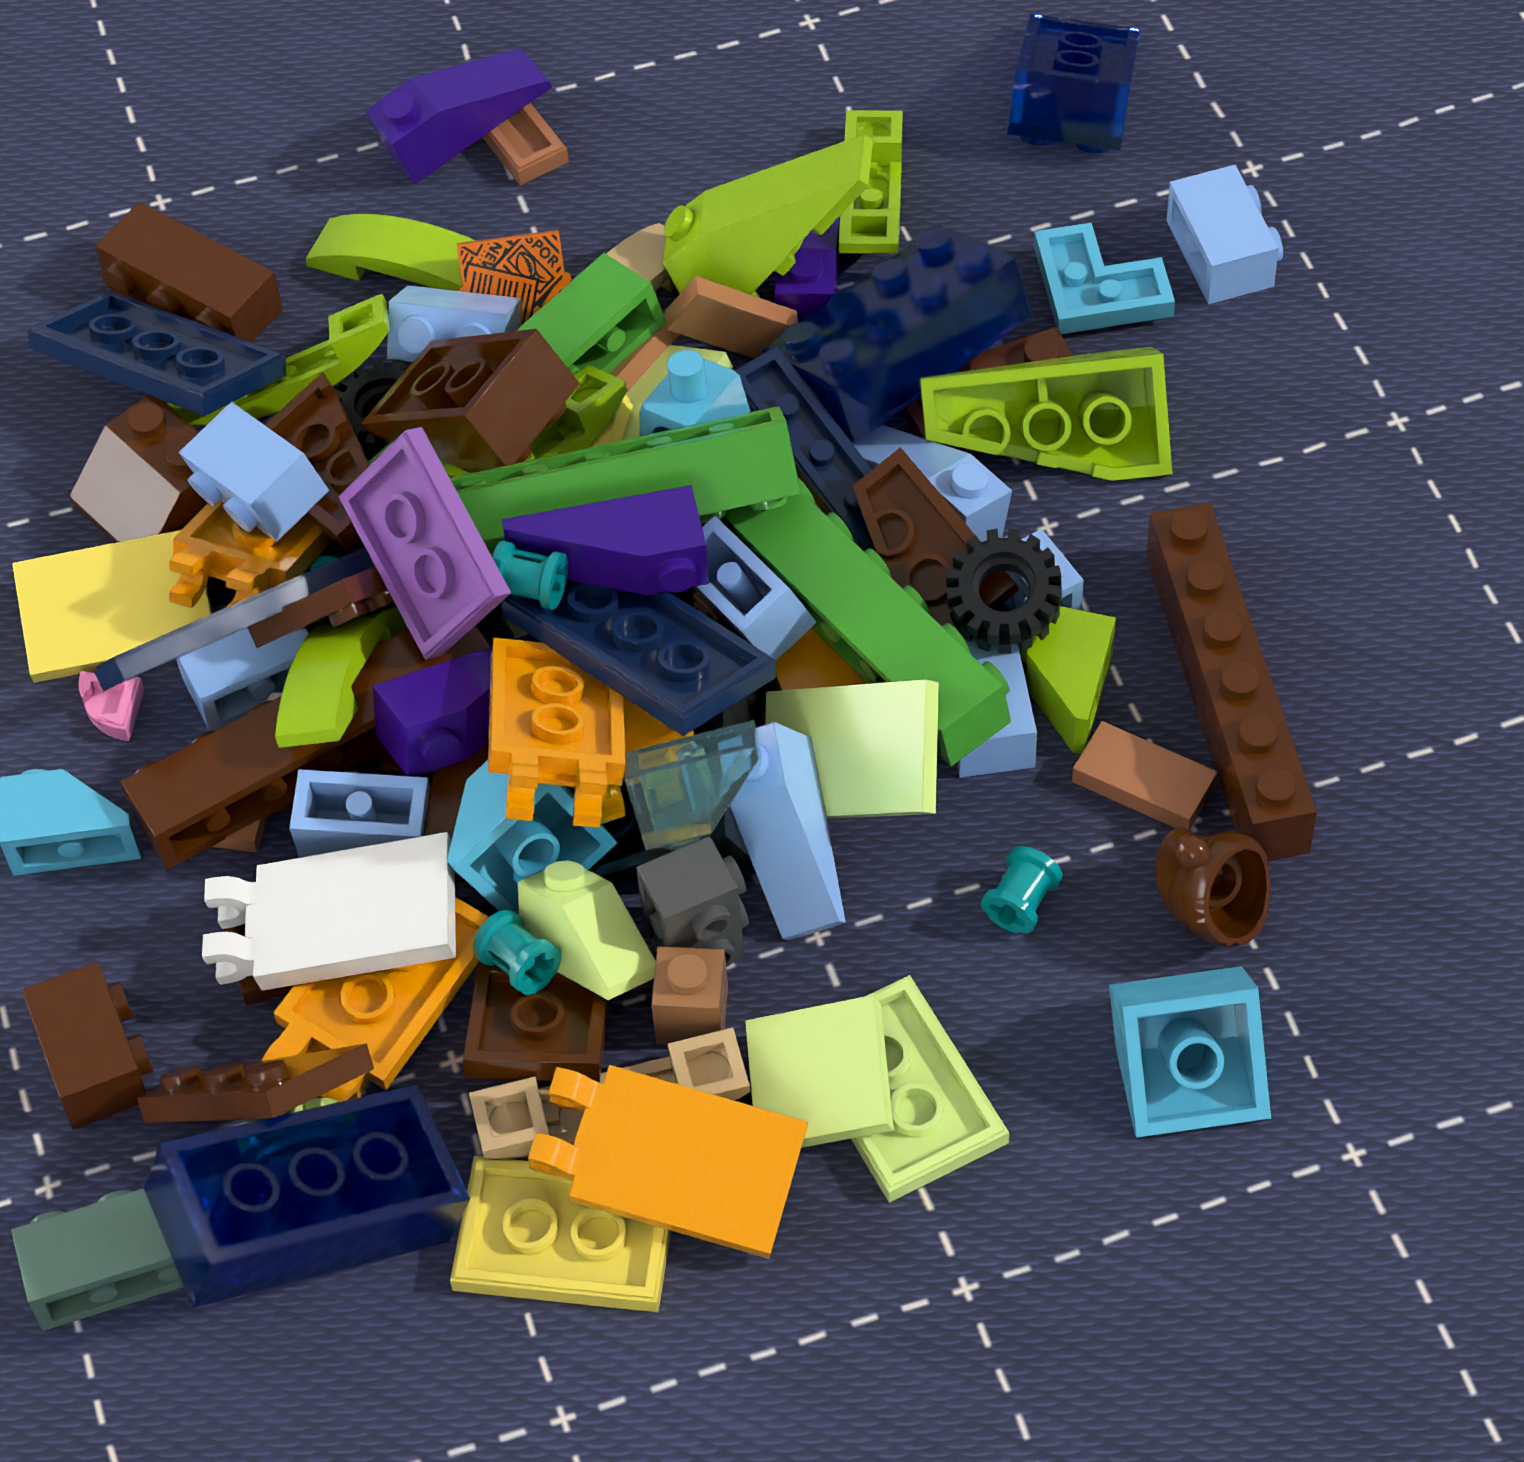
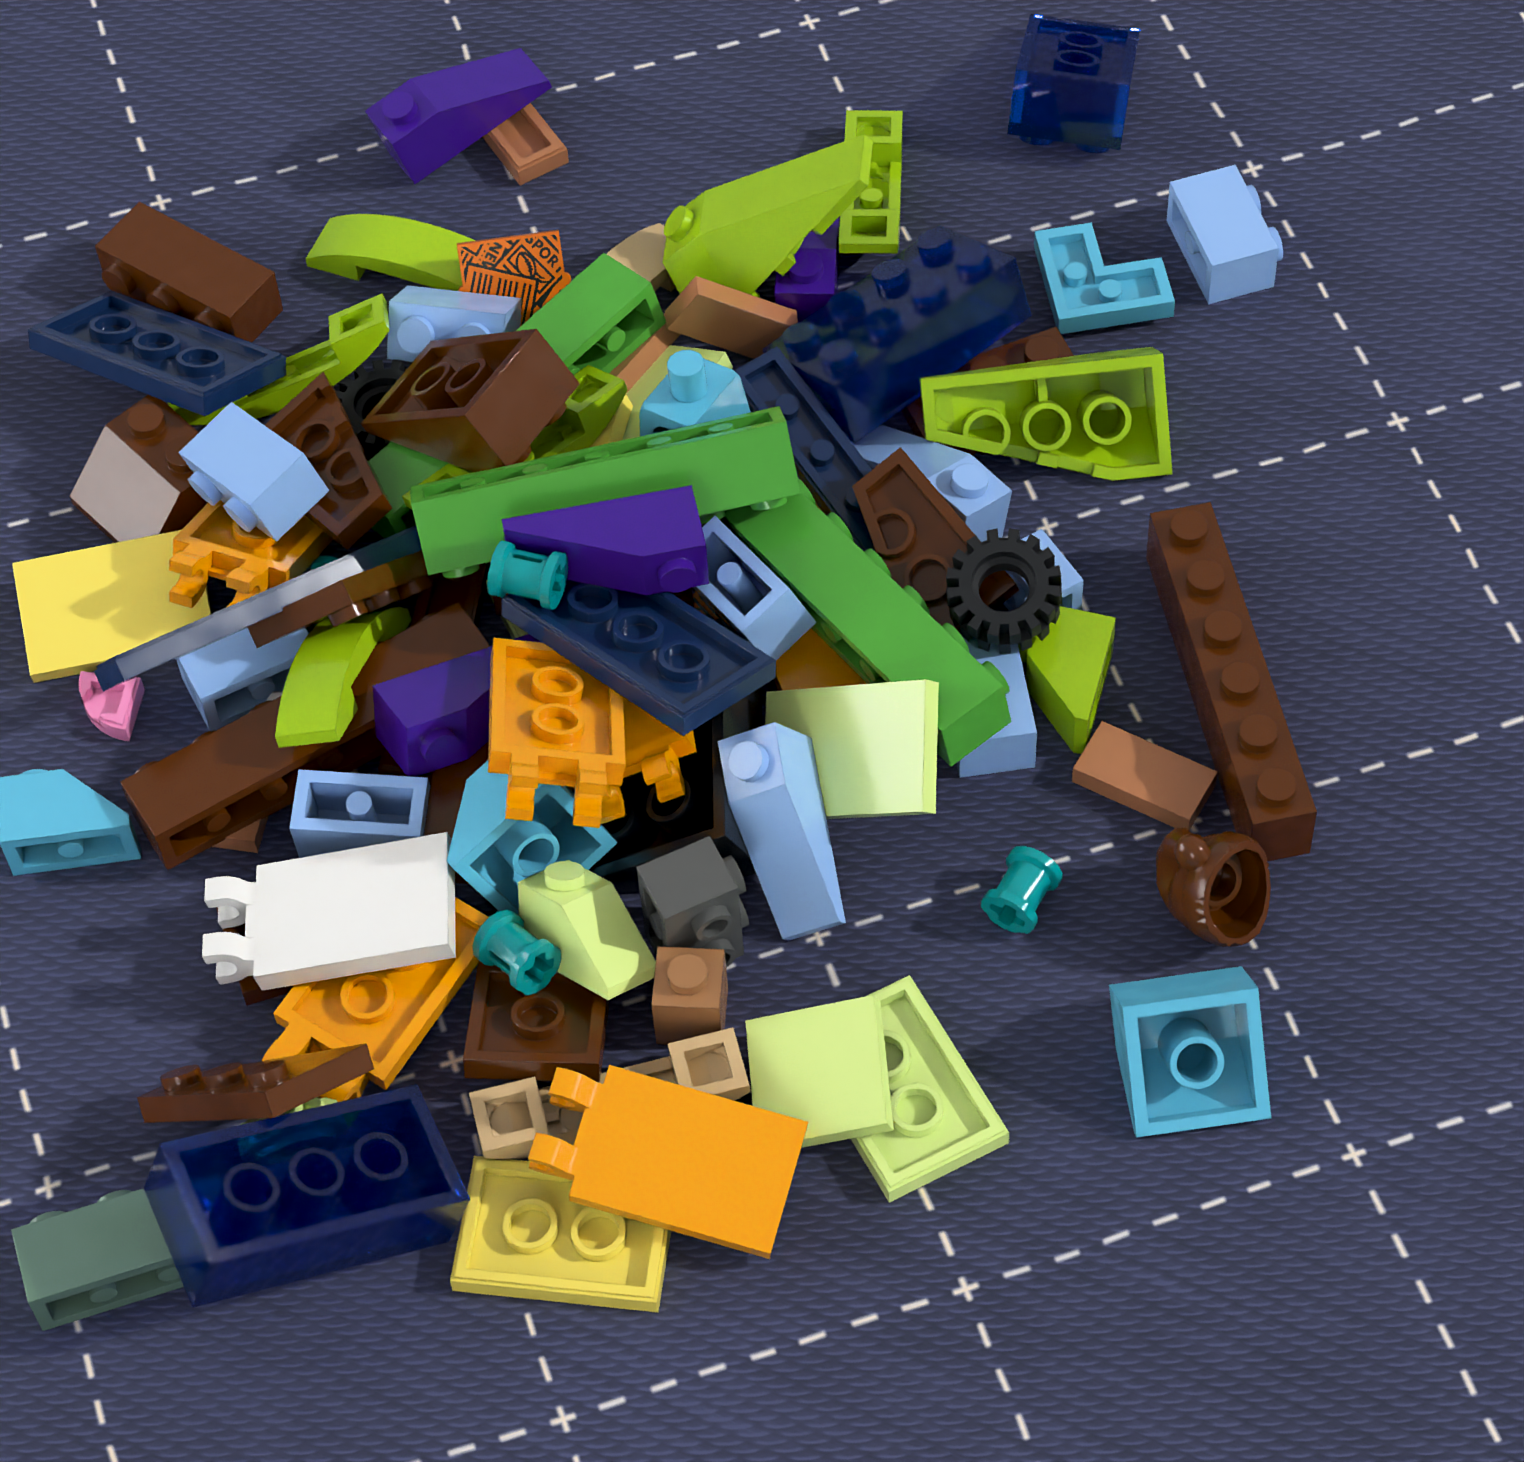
reddish brown brick [21,961,154,1130] -> none
medium lavender tile [339,427,511,660] -> none
clear light blue slope [625,720,759,850] -> none

